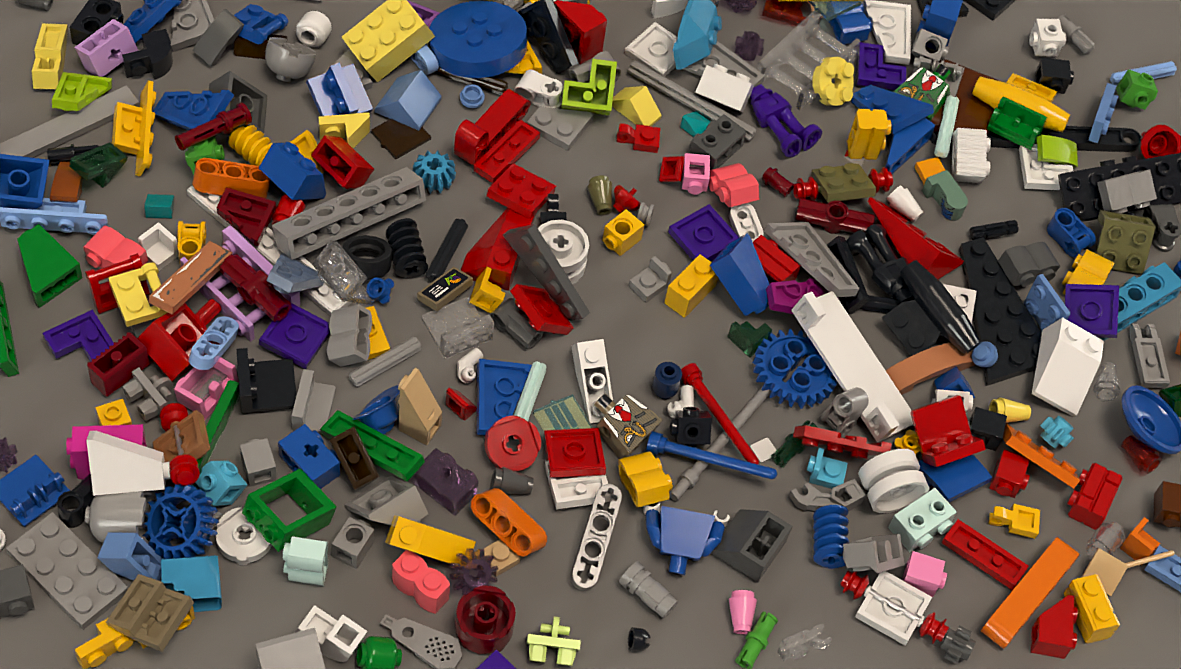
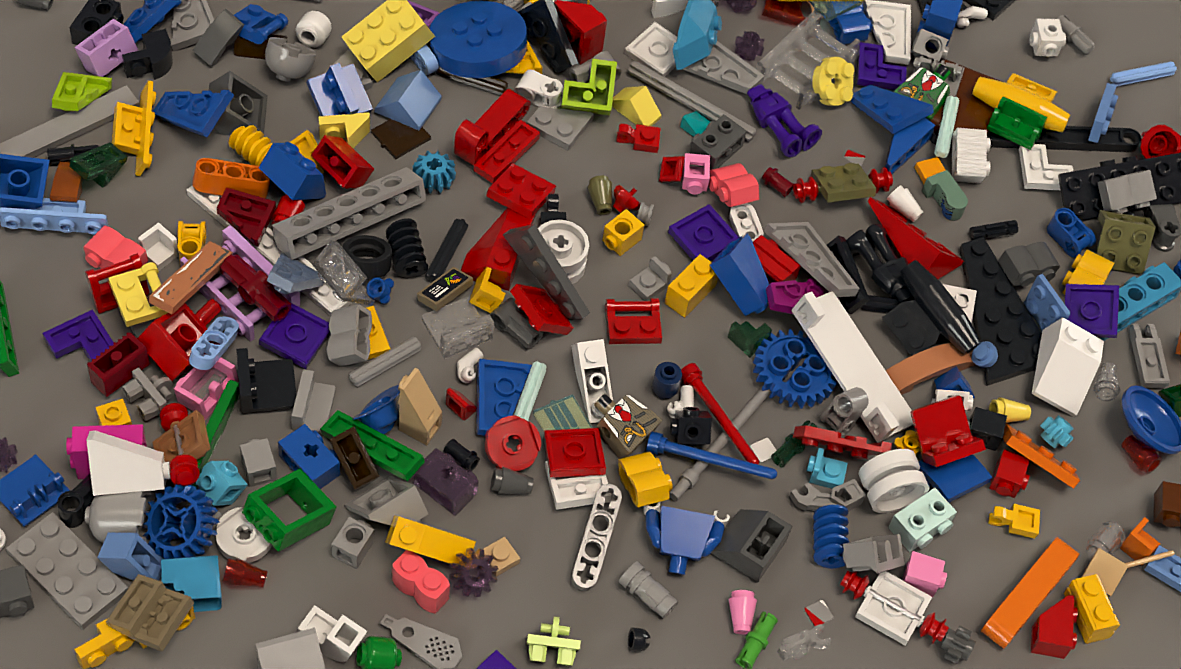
green slope [17,224,83,308] -> none
light yellow slope [32,23,68,89] -> none
teal slope [144,194,174,218] -> none
dark red pin [175,102,252,151] -> none
bright green brick [185,136,225,175] -> none
light aqua brick [283,536,328,586] -> none
dark red brick [455,585,516,654] -> none
medium blue plate [460,85,485,108] -> none
orange beam [471,488,547,556] -> none
white brick [695,63,754,113] -> none
dark red piece [795,198,875,234] -> none
yellow brick [847,109,891,160] -> none
red plate [942,519,1029,591] -> none
black brick [1035,58,1074,94] -> none
lime slope [1037,135,1078,168] -> none
red brick [1067,463,1123,530] -> none
bright green brick [1116,69,1158,110] -> none
none -> clear red cone [222,557,268,588]
none -> black pin [443,439,480,471]
none -> red plate [605,298,662,344]
none -> light grey sticker [804,600,834,627]
none -> white arm [956,6,988,28]

